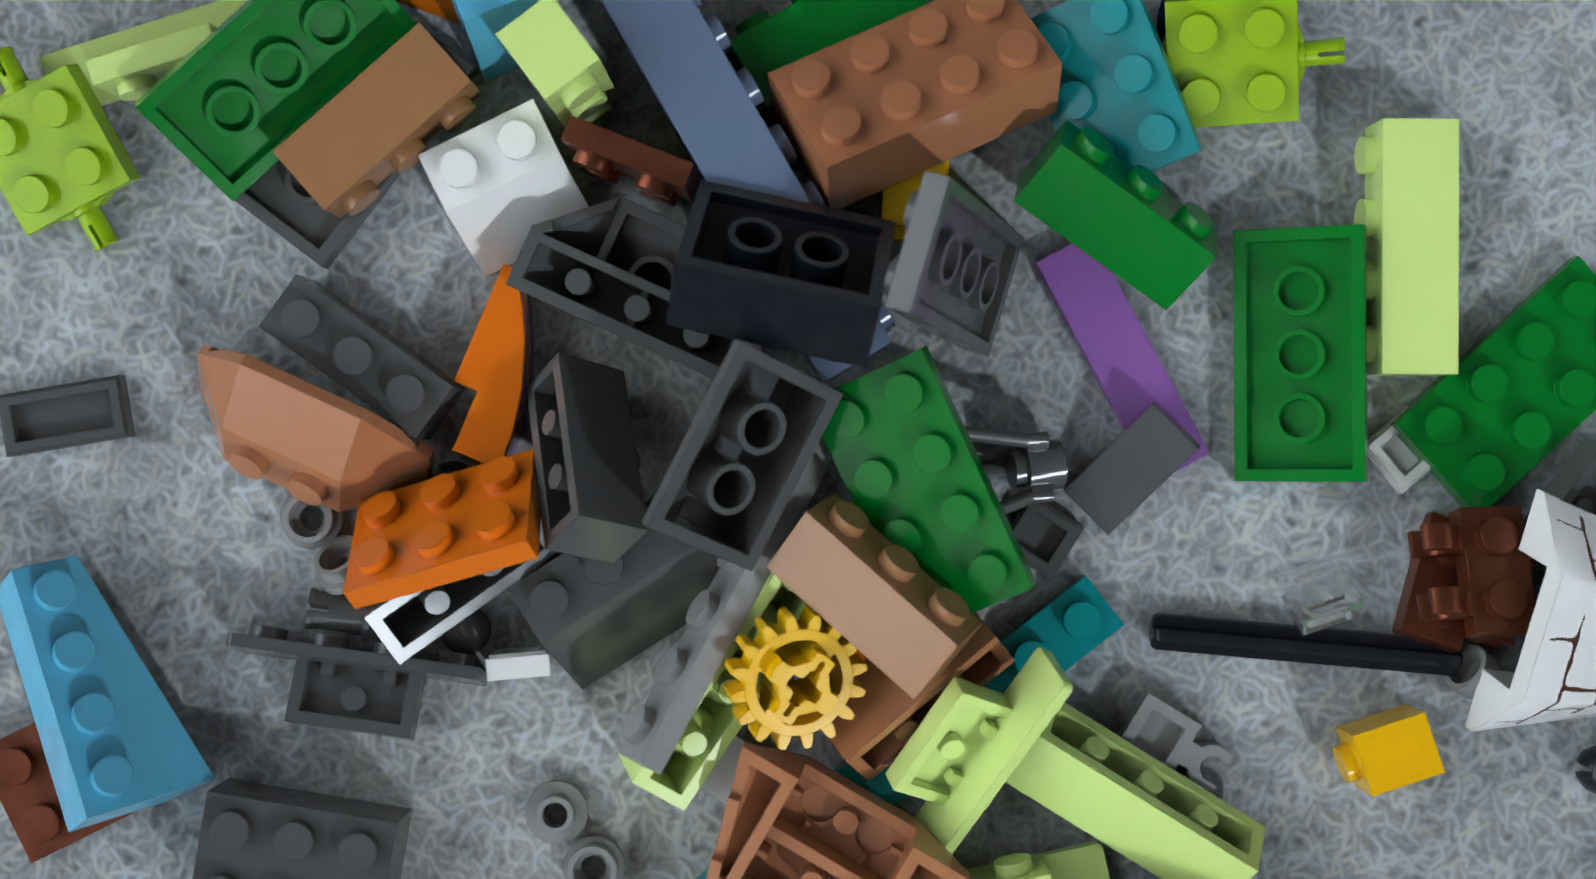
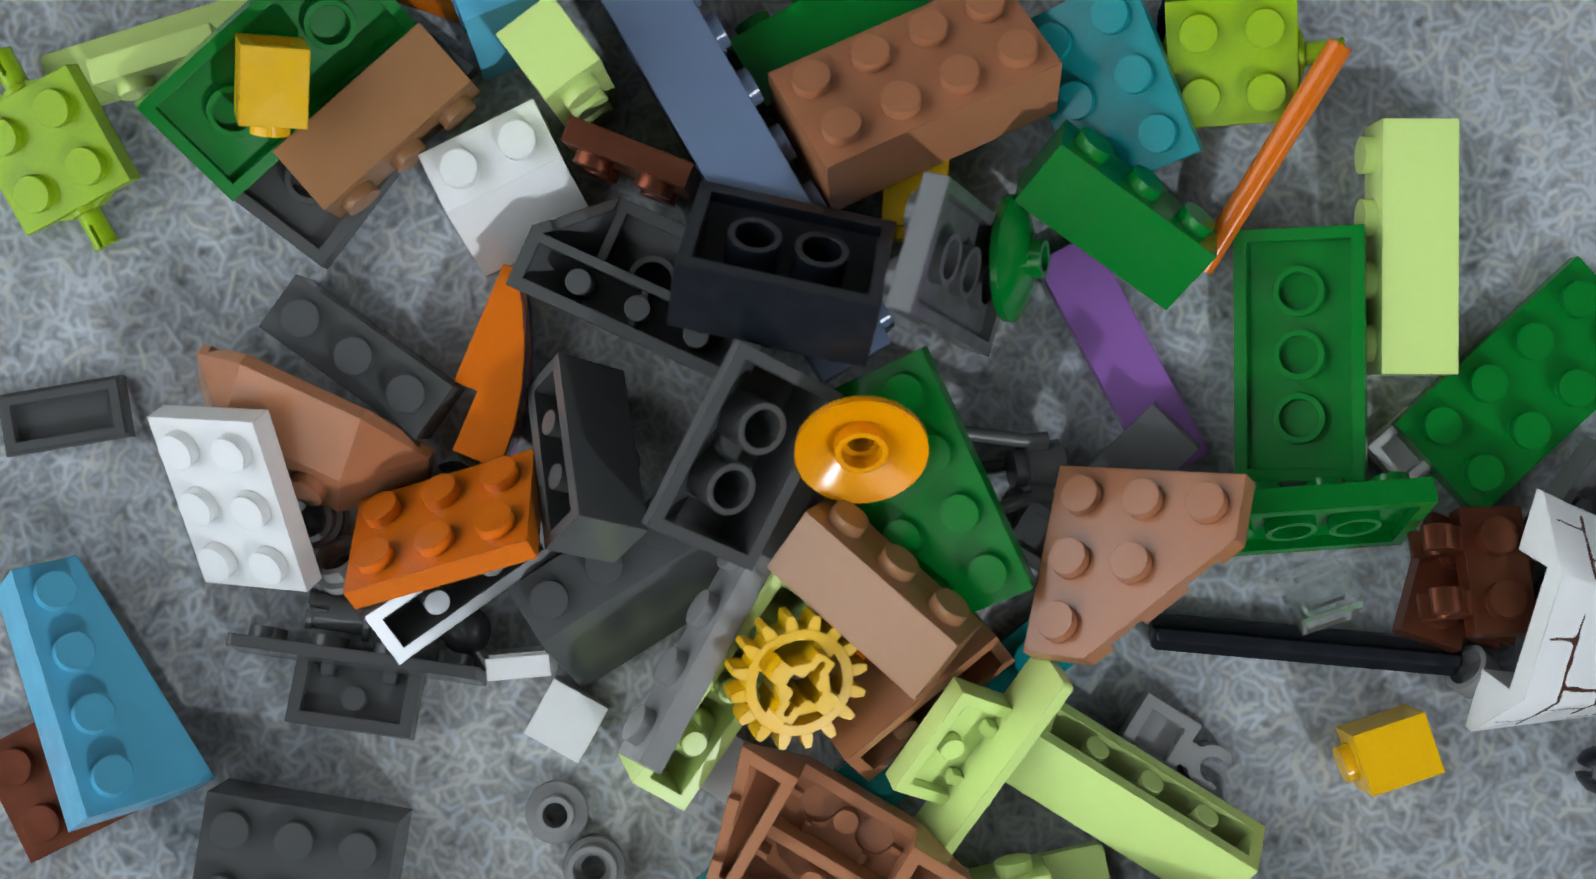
none -> white plate [147,405,322,592]
none -> yellow brick [234,33,310,138]
none -> white tile [524,676,610,763]
none -> light orange dish [794,396,929,503]
none -> green dish [989,194,1050,322]
none -> nougat plate [1023,465,1255,665]
none -> orange bar [1204,38,1352,275]
none -> green plate [1235,471,1439,556]

